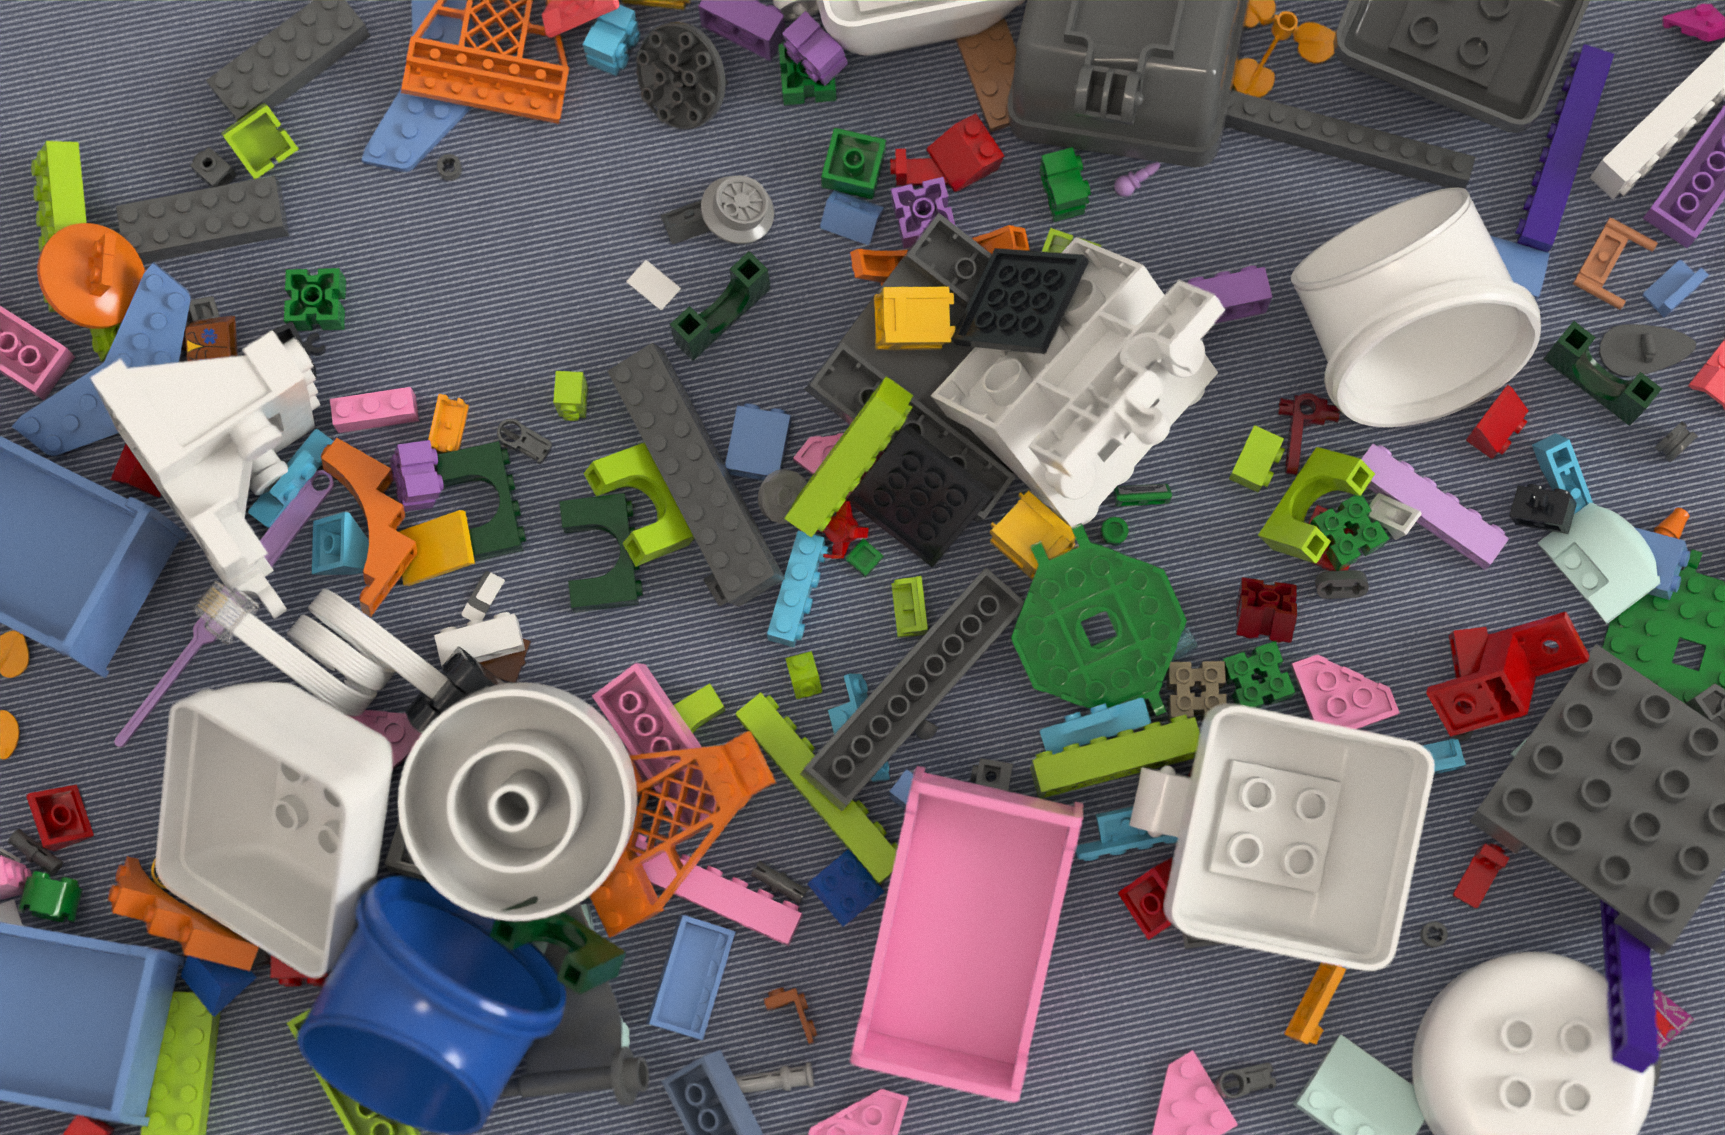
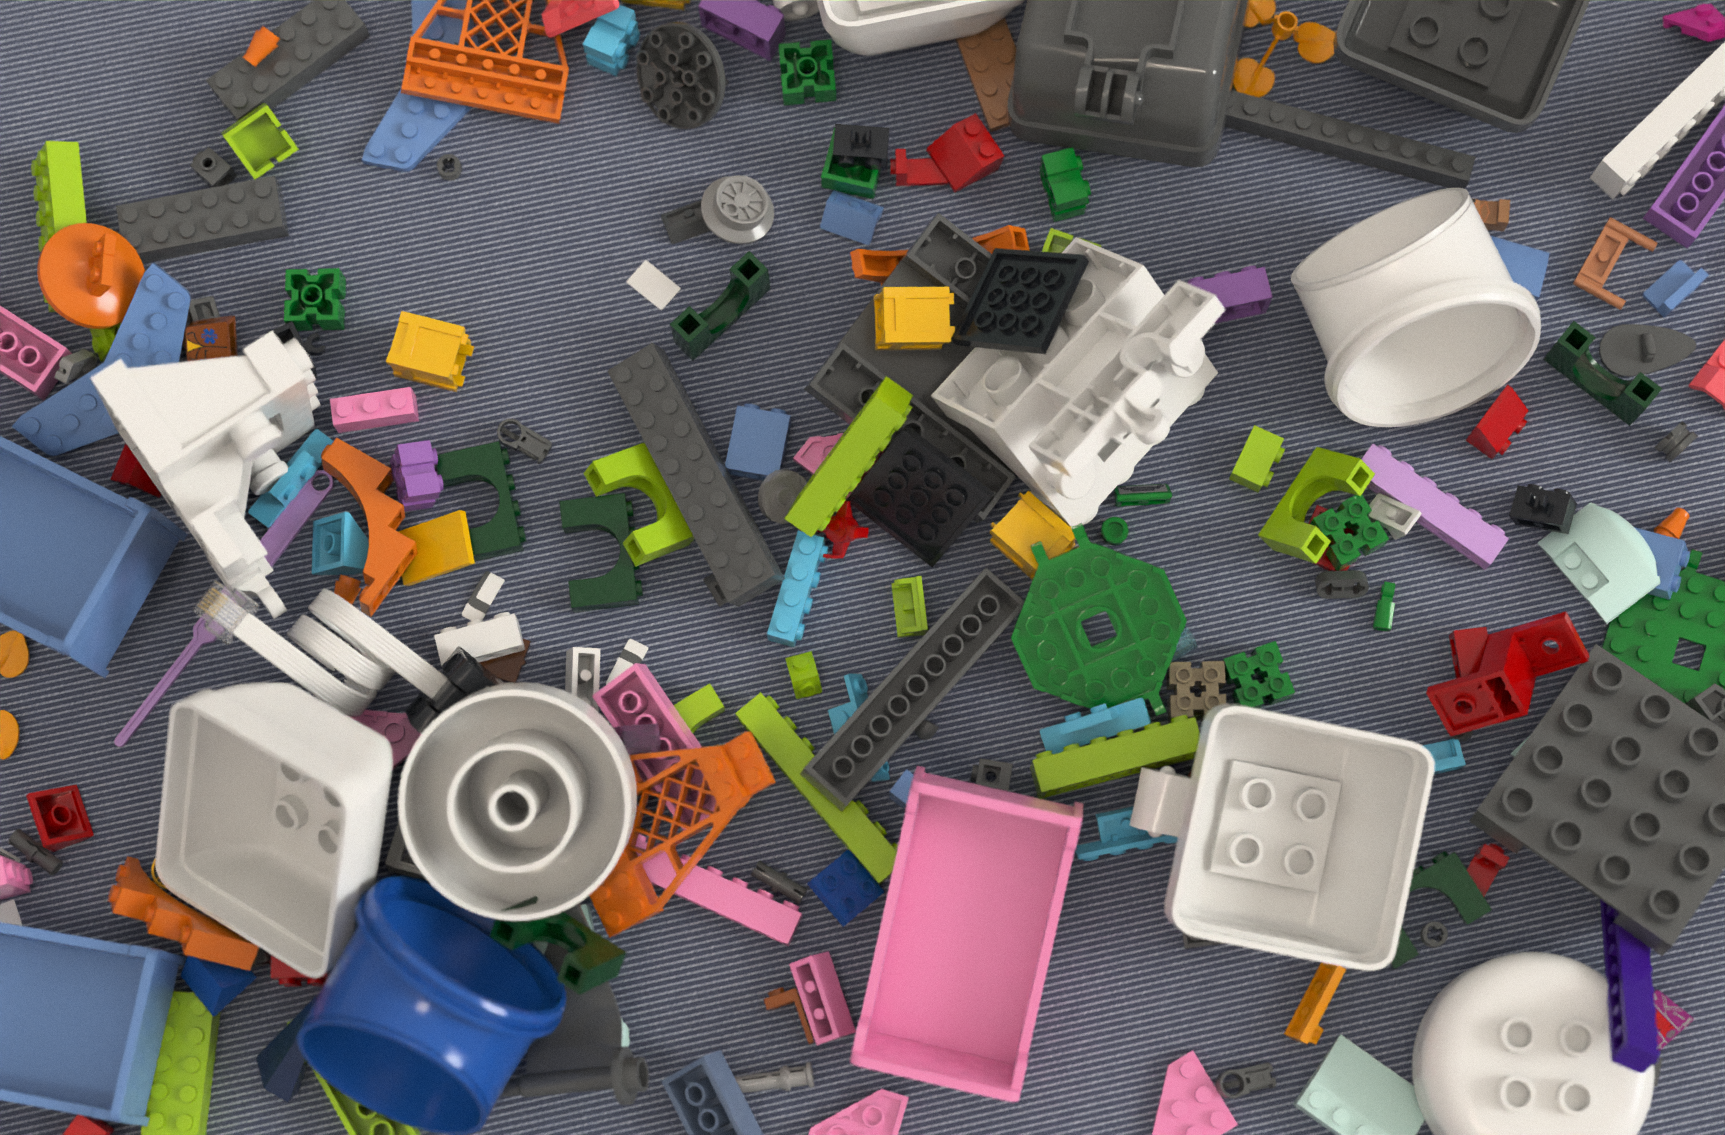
green brick [18,871,83,923] -> none
light orange hinge [428,394,469,454] -> none
lime brick [553,371,588,421] -> none
medium blue slope [646,915,736,1040] -> none
medium lavender brick [782,11,848,85] -> none
green tile [845,538,884,578] -> none
medium lavender brick [891,177,956,249] -> none
lavender bar [1114,162,1160,197] -> none
red slope [1118,857,1173,940] -> none
dark red brick [1236,577,1297,643] -> none
dark red piece [1278,393,1340,475] -> none
bright pink plate [1290,654,1400,729] -> none
dark purple brick [1515,44,1614,252] -> none
medium azure slope [1532,433,1593,514] -> none
none -> light grey piece [55,349,97,384]
none -> orange cone [243,26,280,67]
none -> dark blue wedge [256,992,320,1102]
none -> orange cone [334,574,362,605]
none -> yellow container [386,311,474,392]
none -> white brick [565,647,600,712]
none -> white sticker [606,639,648,684]
none -> clear purple slope [613,724,661,755]
none -> bright pink brick [789,951,856,1045]
none -> black brick [833,124,889,170]
none -> green bar [1372,582,1396,632]
none -> dark green arch [1389,851,1492,969]
none -> medium nougat leg [1471,198,1510,231]

